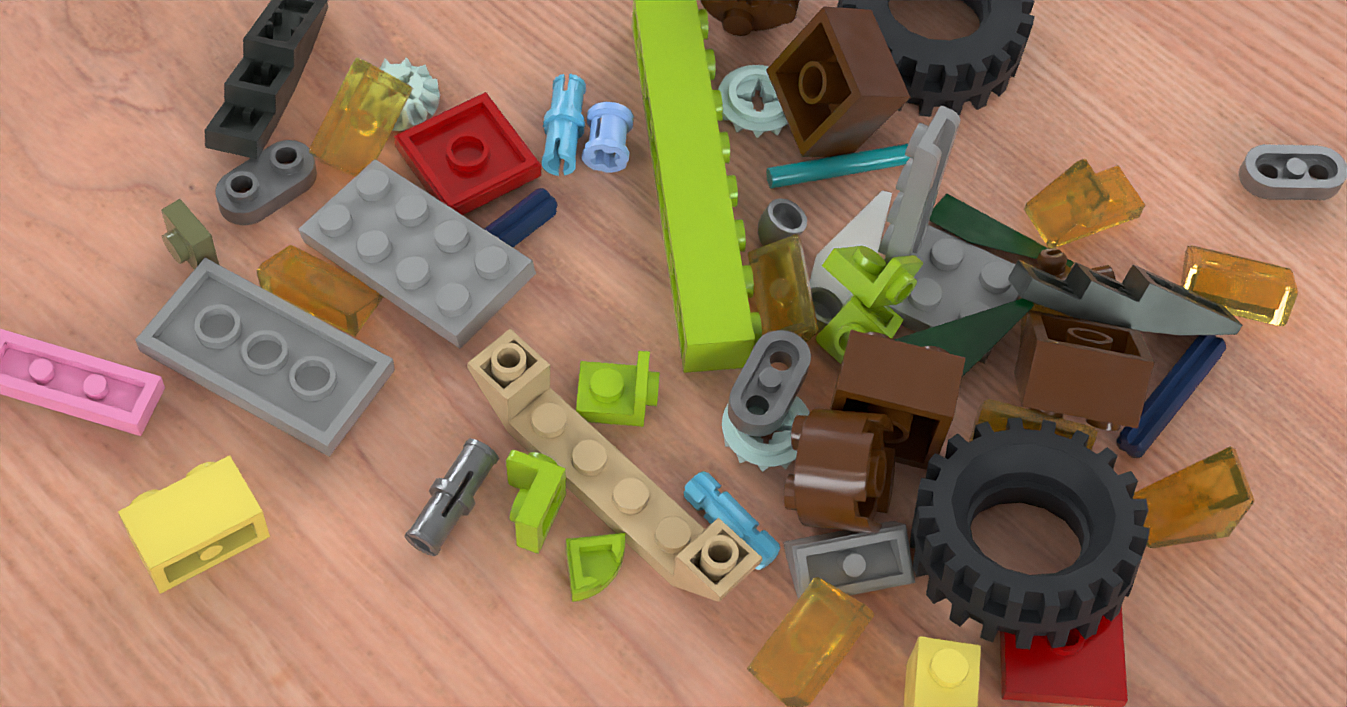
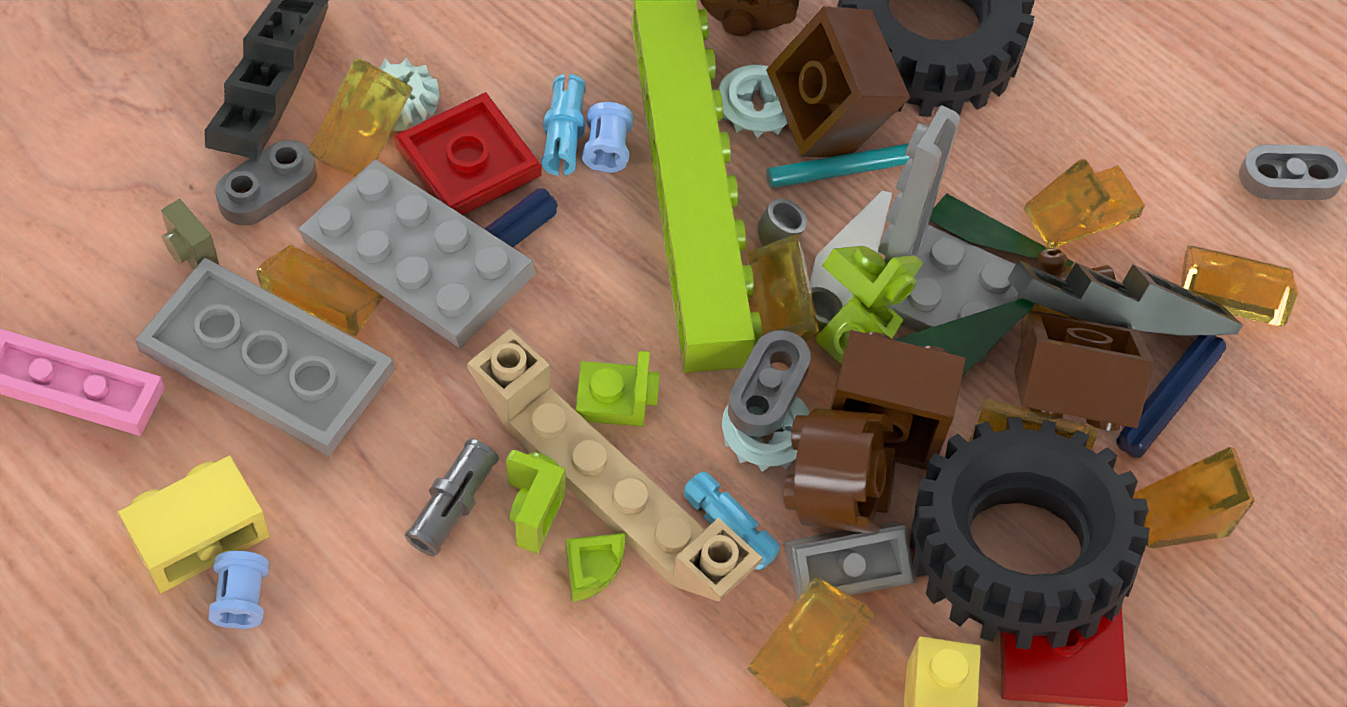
none -> light blue bush [208,551,270,629]

